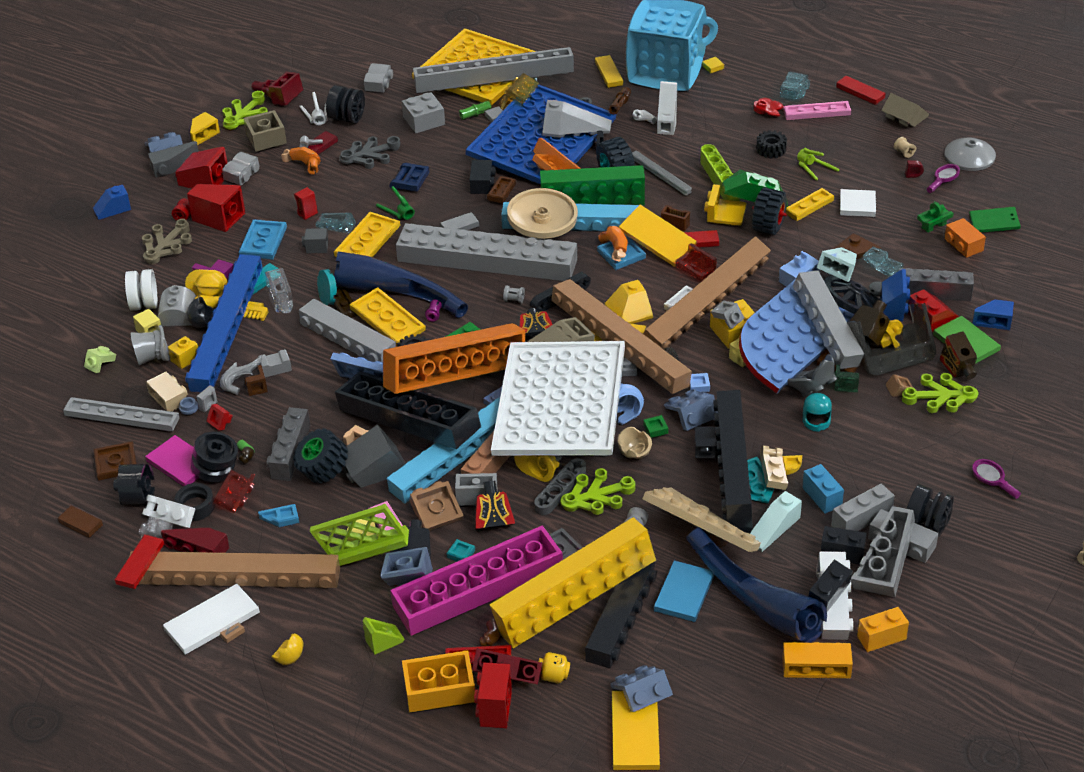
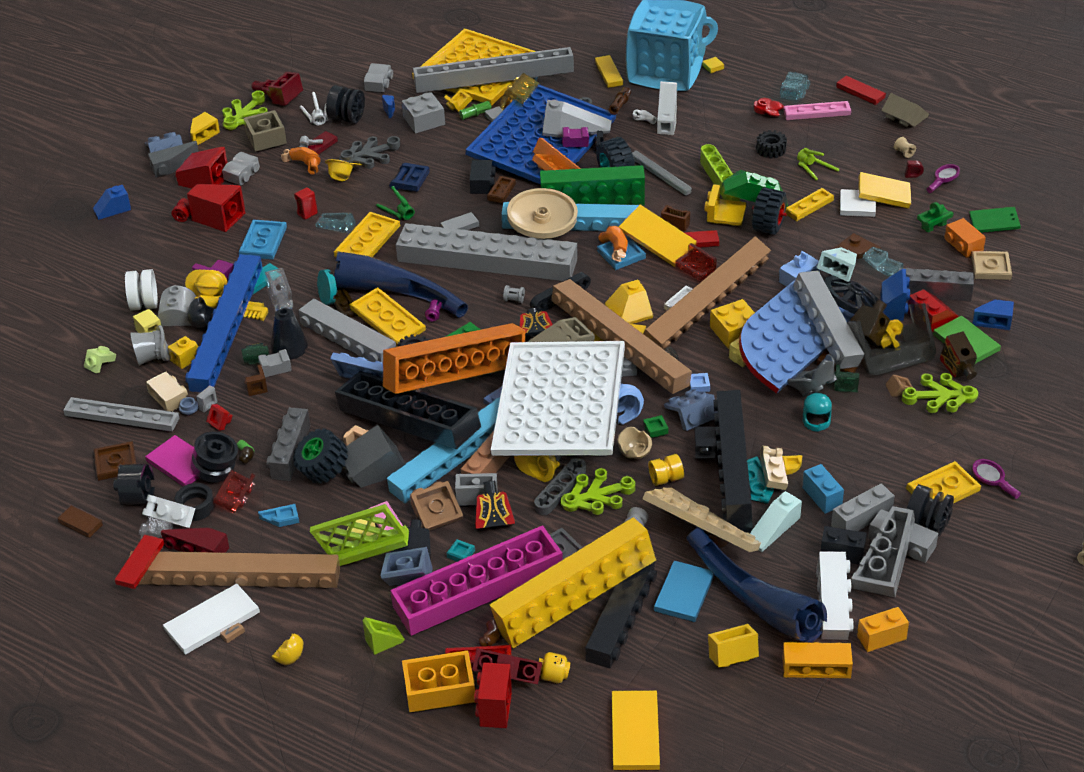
dark tan plant [142,219,192,264] -> none
light grey piece [220,355,262,395] -> none
dark grey brick [302,228,329,253] -> none
sand blue bracket [610,665,673,712] -> none
light grey bracket [711,301,744,329] -> none
black brick [809,559,853,612] -> none
dark grey hinge [868,281,882,296] -> none
light grey dish [944,137,996,171] -> none
none -> clear green brick [241,343,269,364]
none -> black cone [271,308,308,360]
none -> yellow piece [325,159,362,181]
none -> blue slope [382,95,395,118]
none -> yellow bracket [444,89,473,112]
none -> magenta piece [562,127,589,147]
none -> yellow wheel [648,454,684,486]
none -> yellow brick [708,624,759,667]
none -> yellow tile [859,172,911,208]
none -> yellow tile [906,461,981,504]
none -> tan tile [971,251,1012,280]

